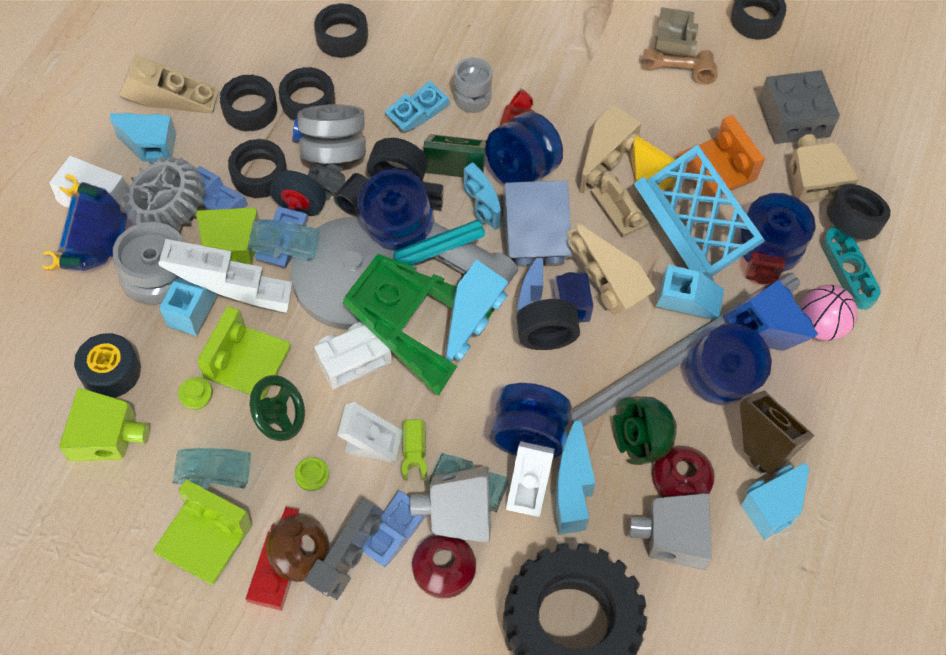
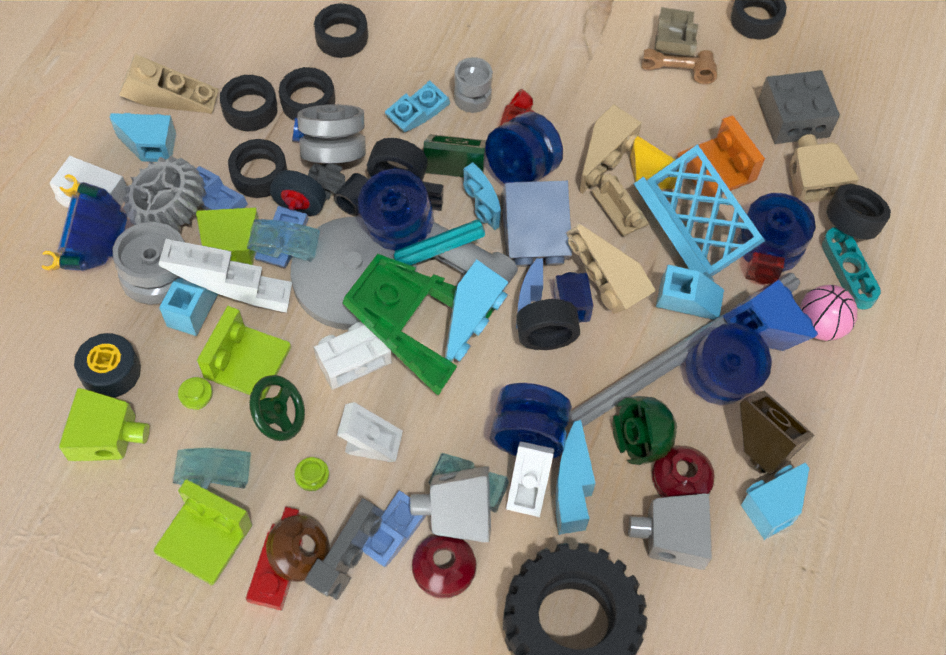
lime bar [401,419,427,480] -> none

